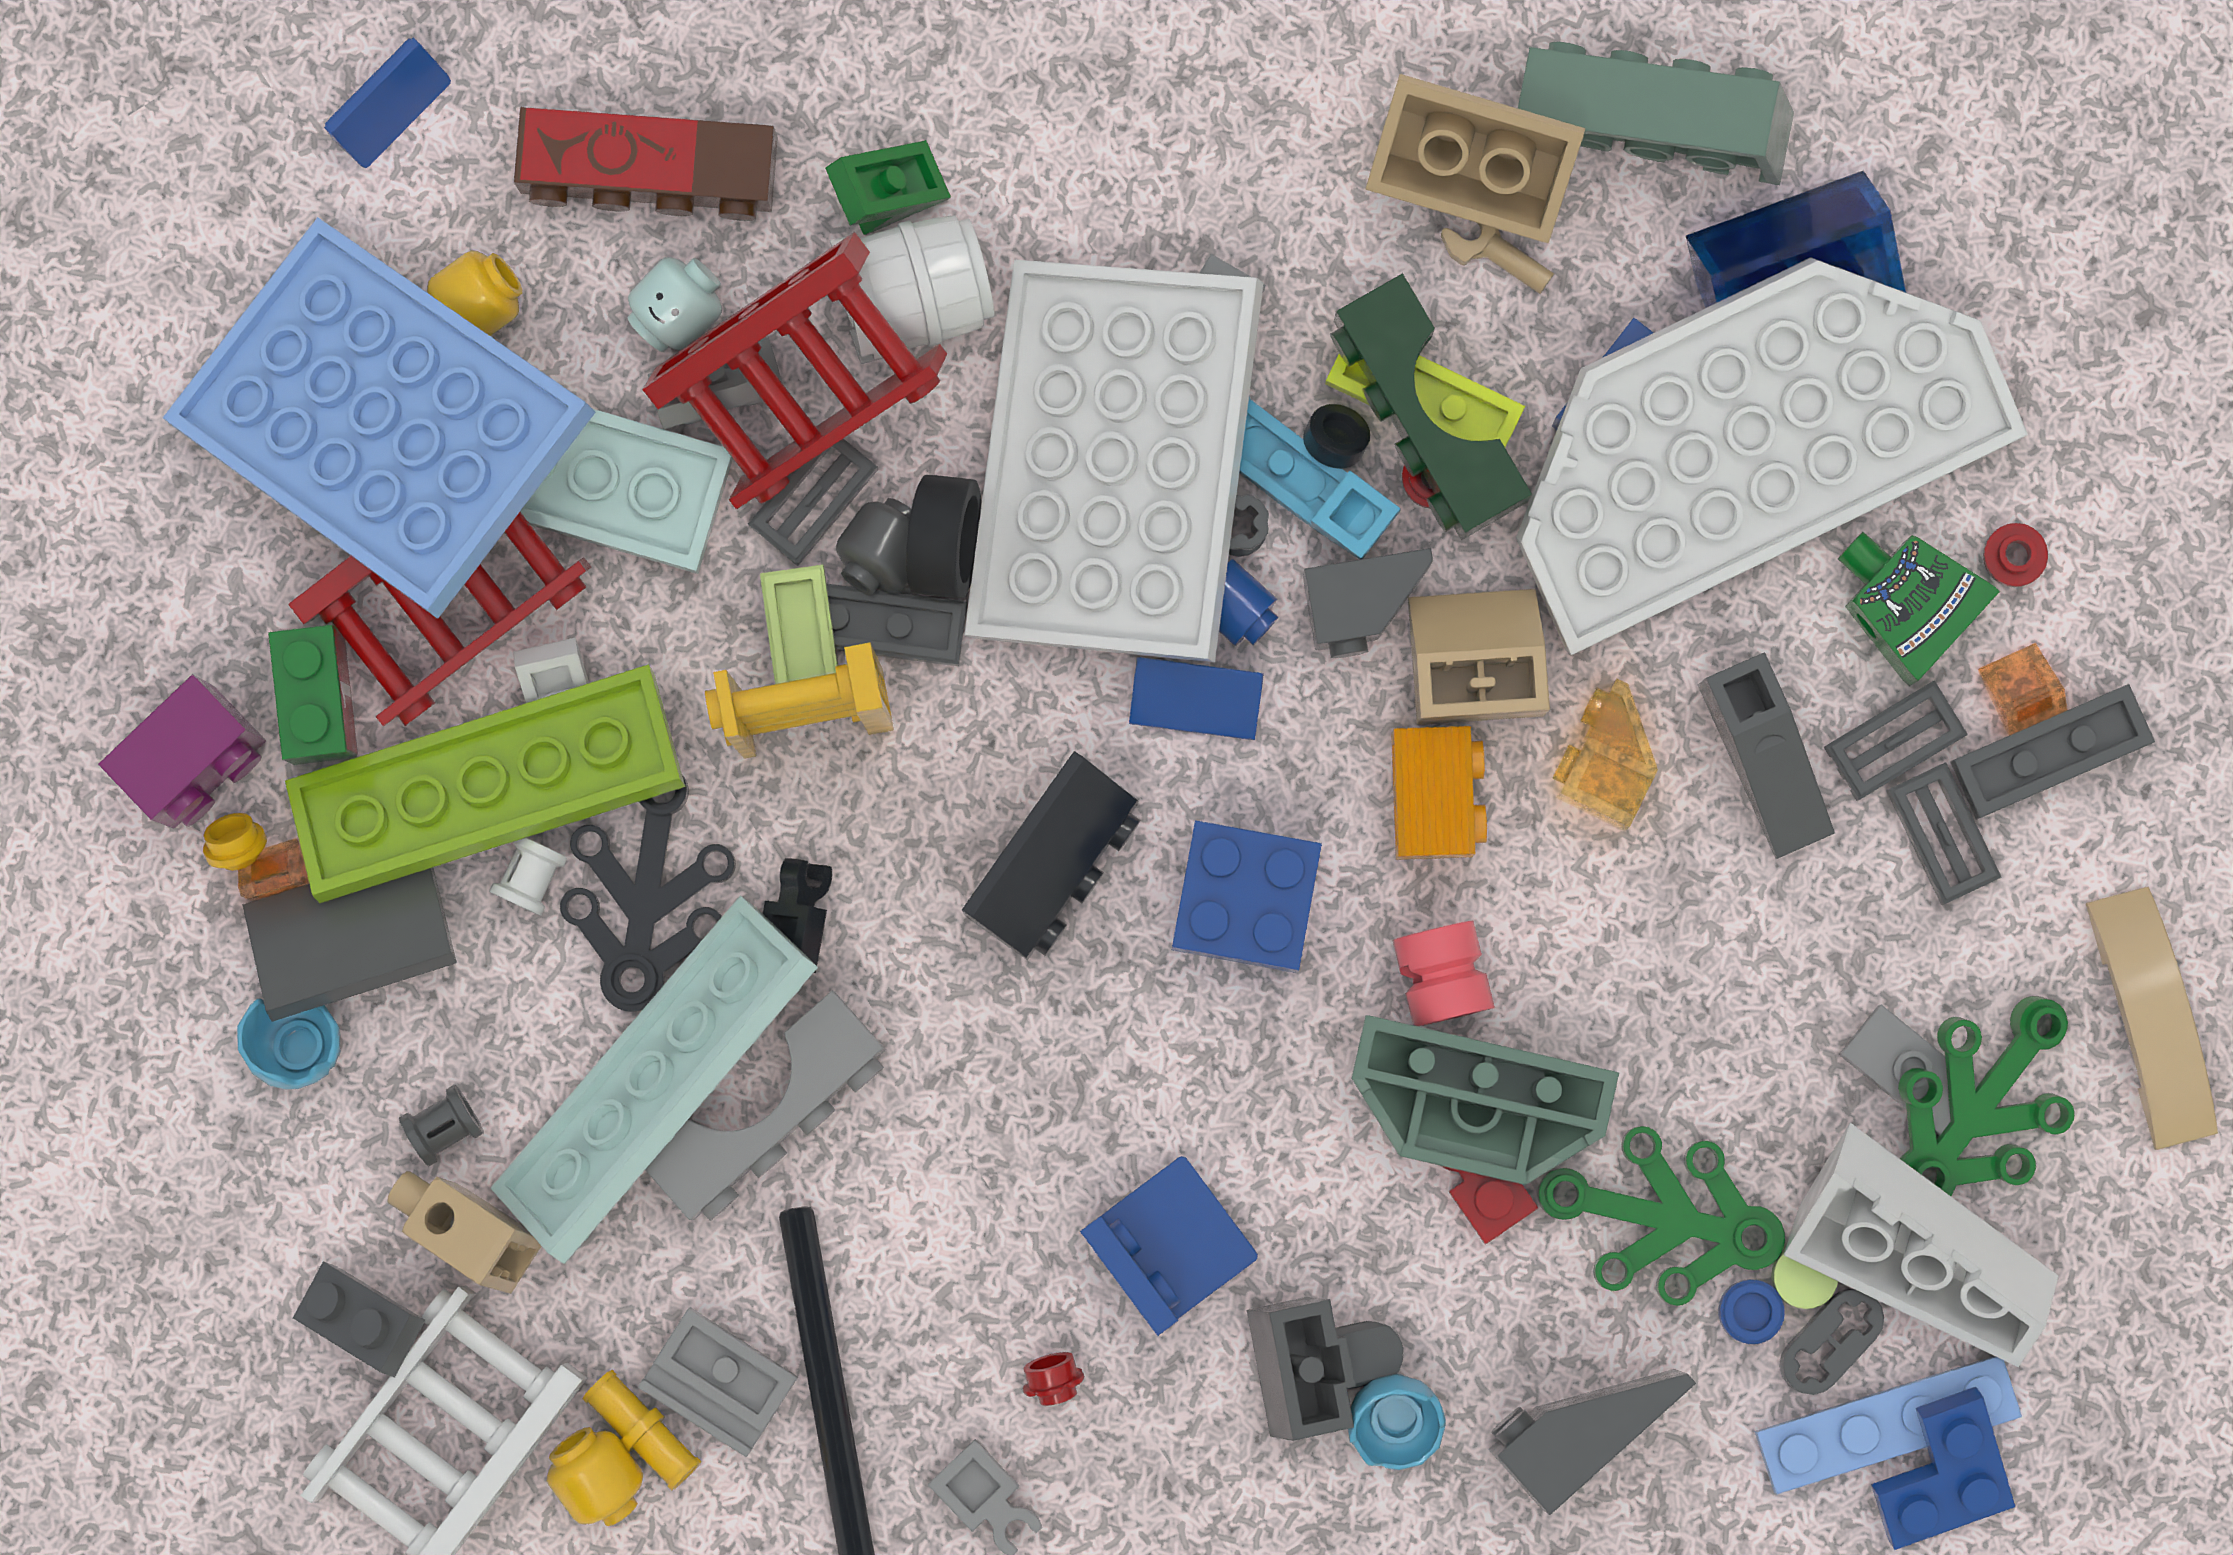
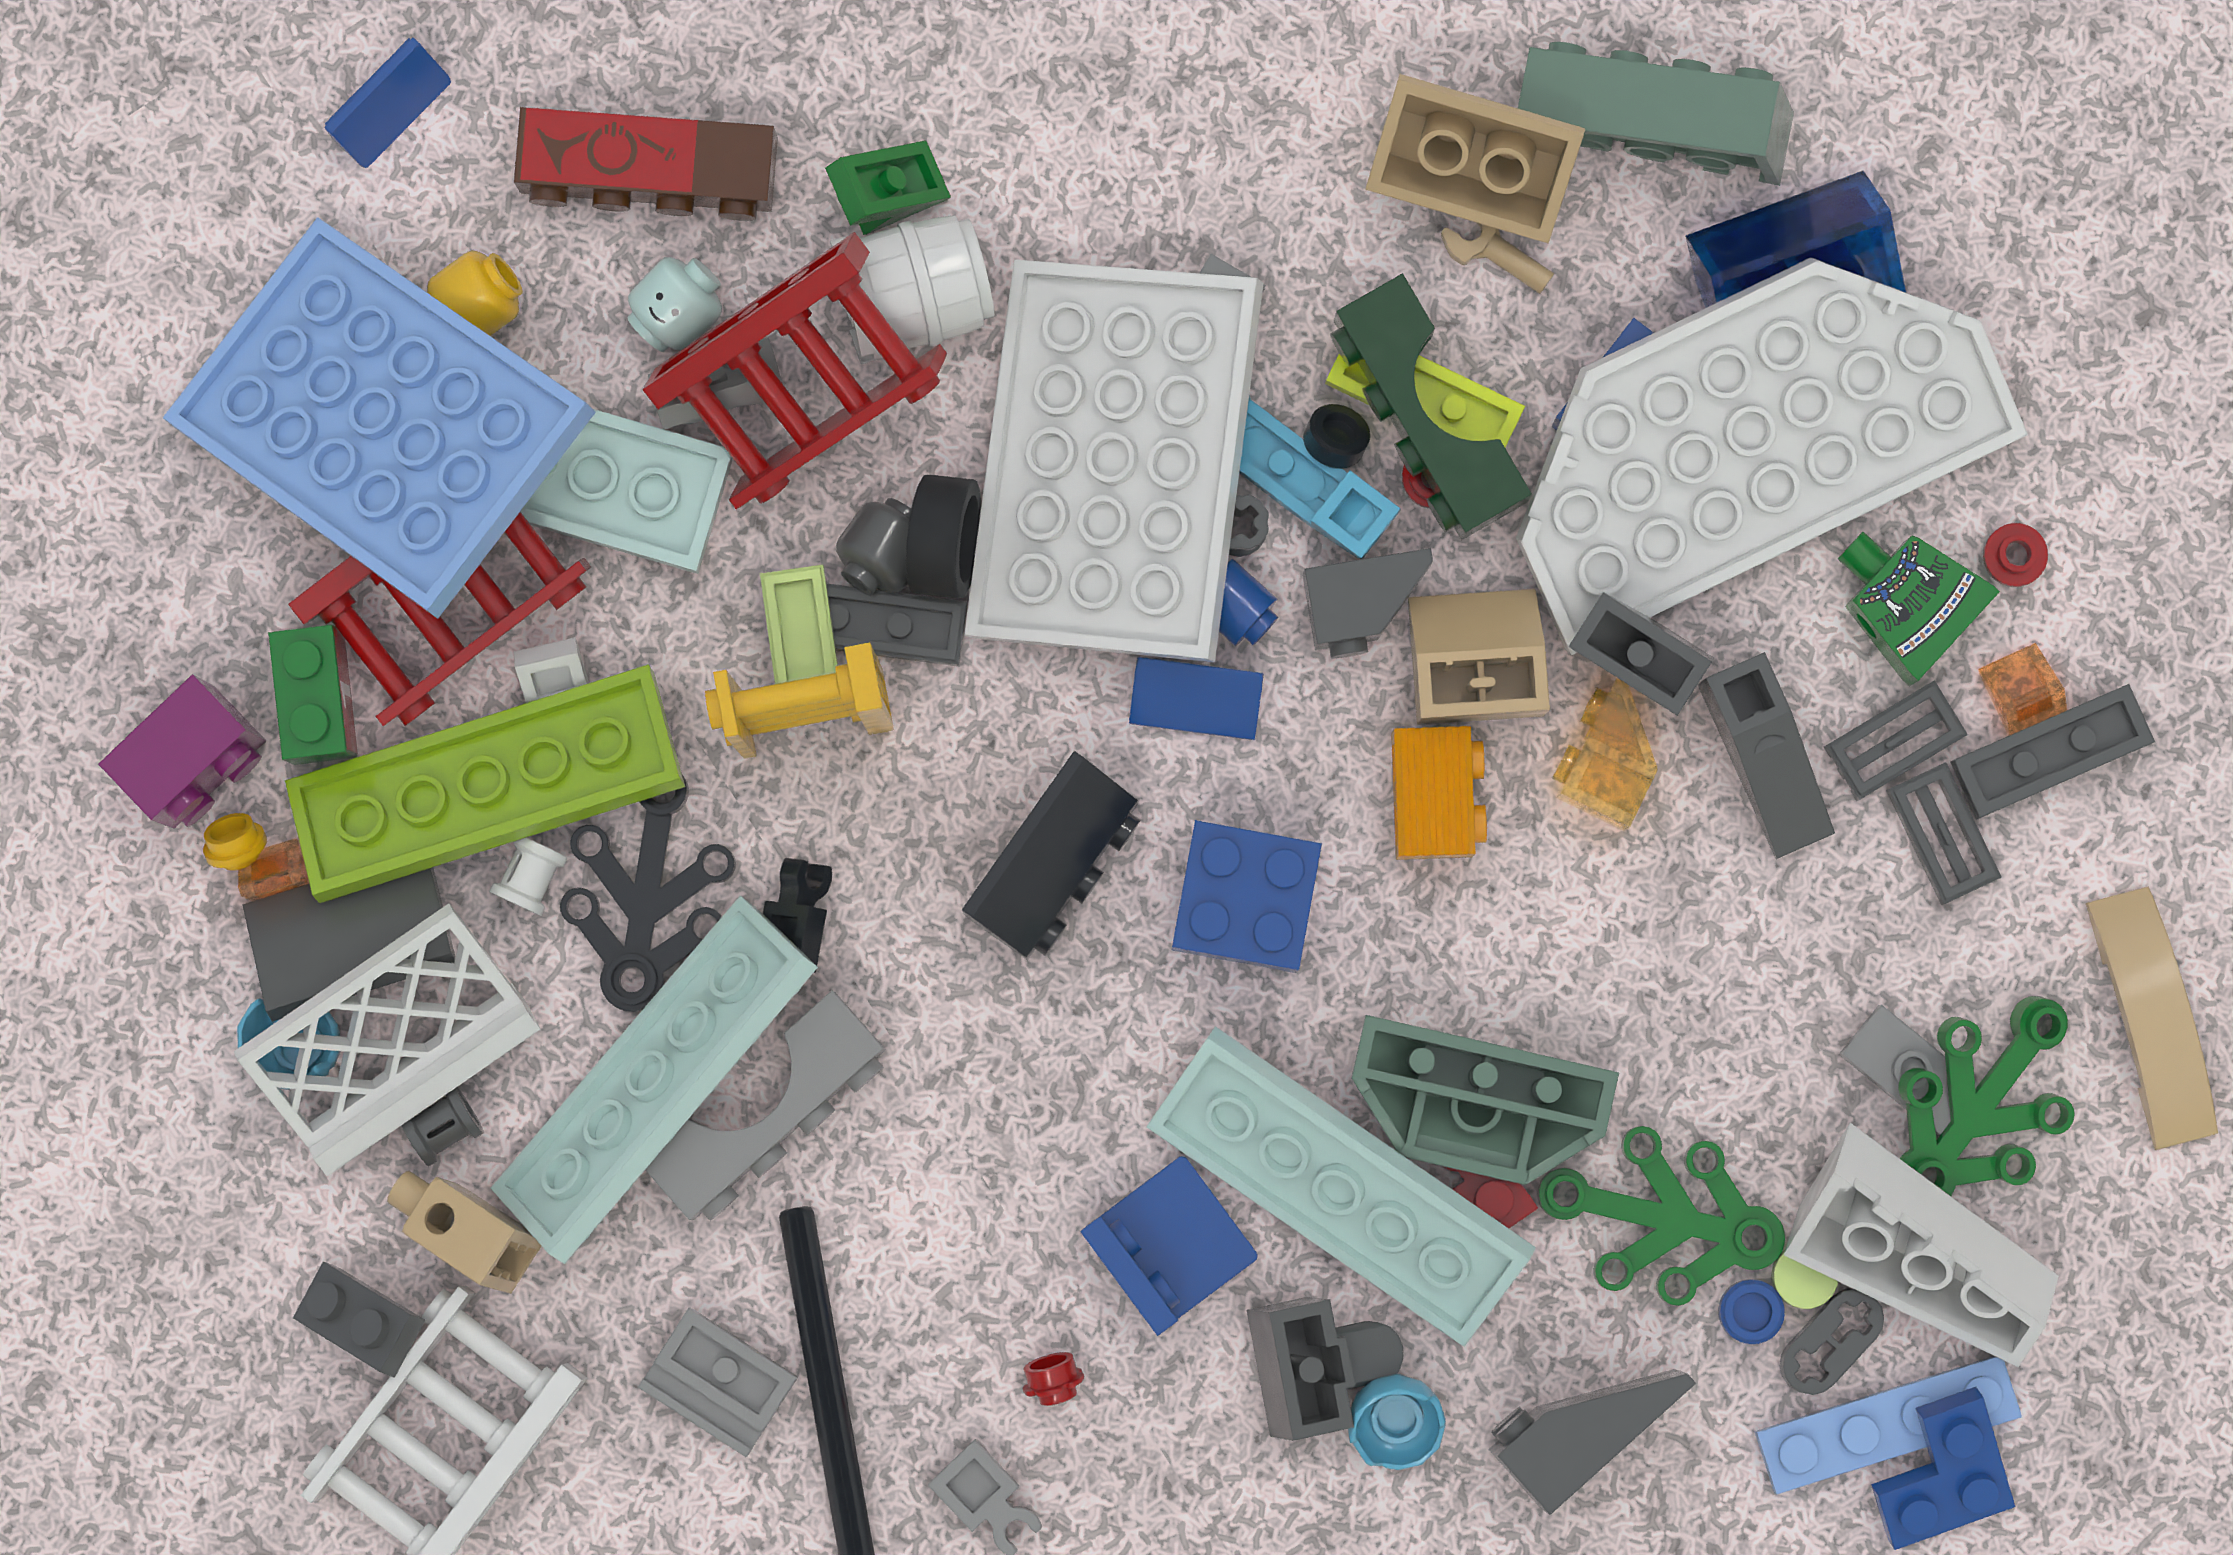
yellow head [546,1427,643,1526] -> none
yellow pin [582,1370,702,1491] -> none
dark grey tile [748,439,878,566] -> none
coral wheel [1392,920,1495,1027] -> none
none -> white fence [234,904,540,1176]
none -> light aqua plate [1147,1026,1536,1346]
none -> dark grey slope [1568,592,1714,716]

